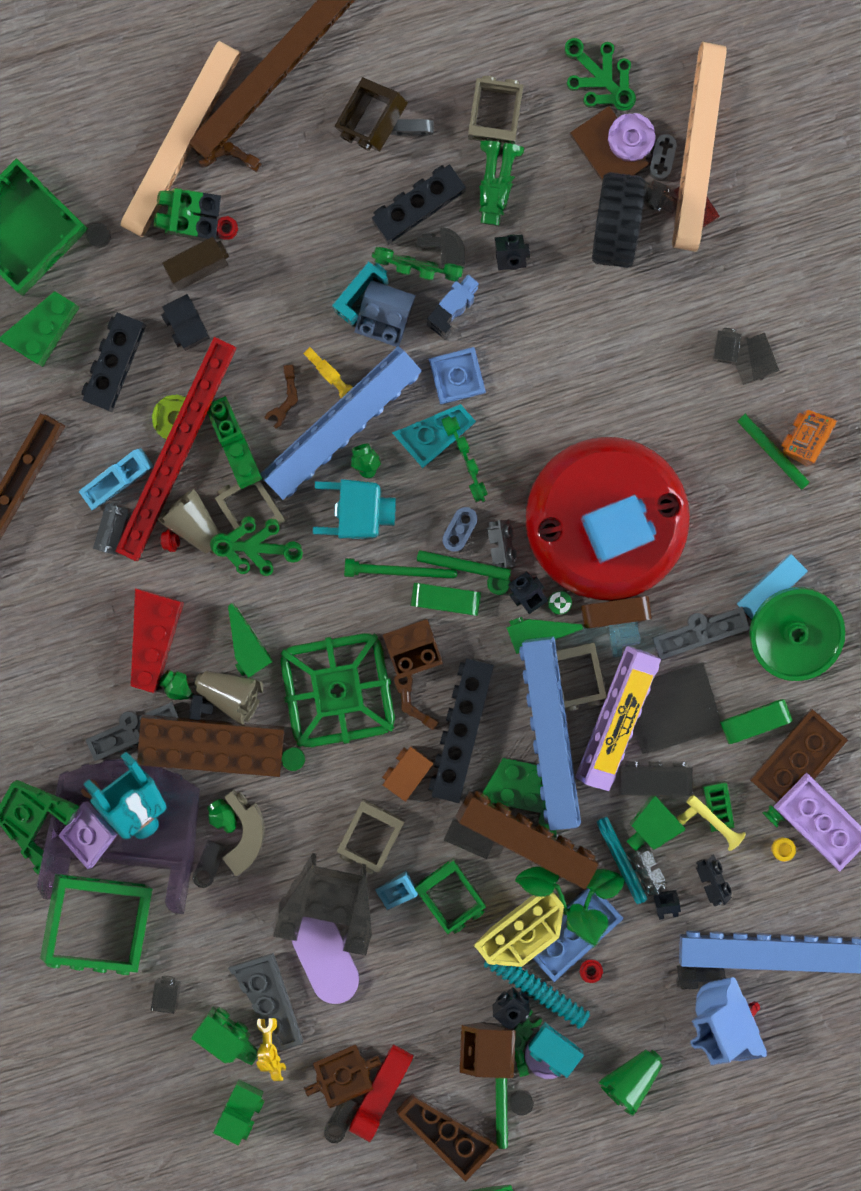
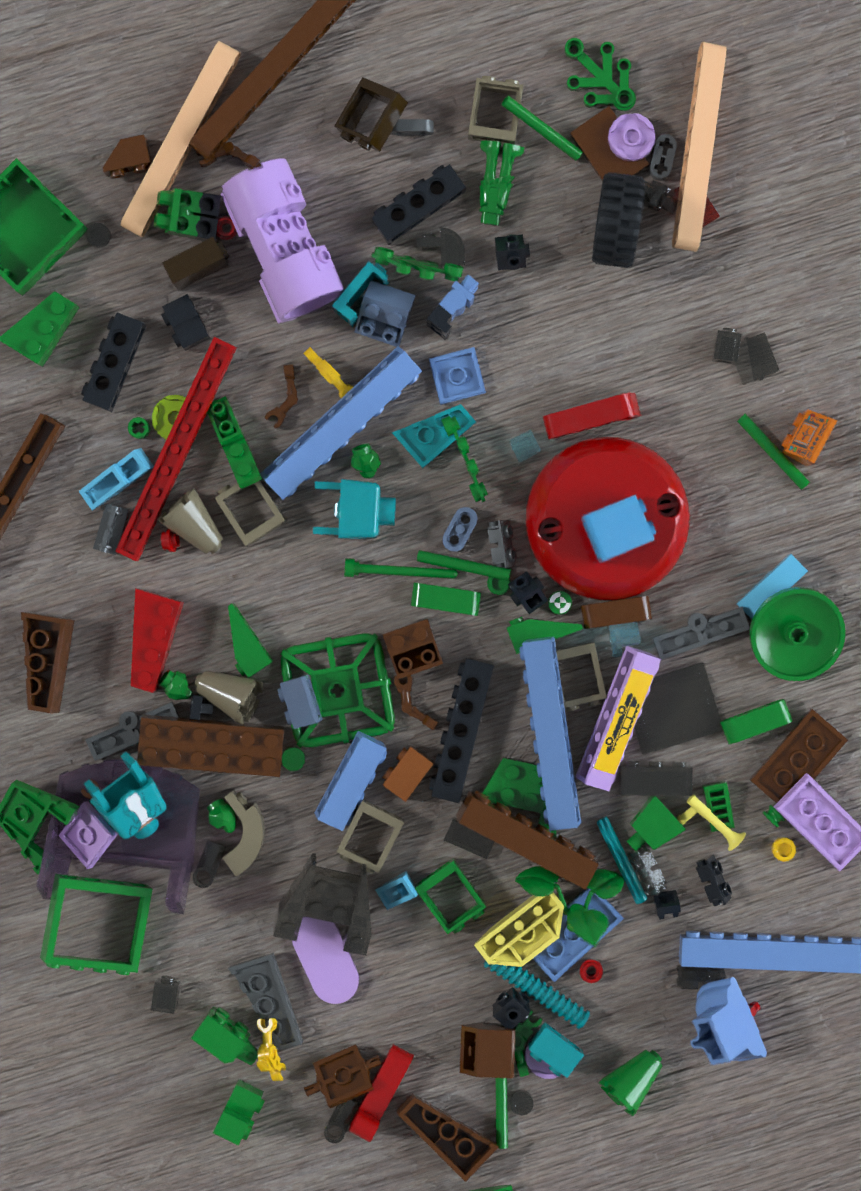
green plant [210,517,303,576] -> none
none -> reddish brown wedge [21,612,75,714]
none -> reddish brown slope [103,134,152,179]
none -> green bush [128,417,151,439]
none -> lavender cylinder [220,158,345,323]
none -> sand blue slope [277,674,322,729]
none -> medium blue brick [314,731,387,831]
none -> green piece [501,95,583,161]
none -> clear light blue panel [509,430,541,463]
none -> red beam [543,393,641,440]

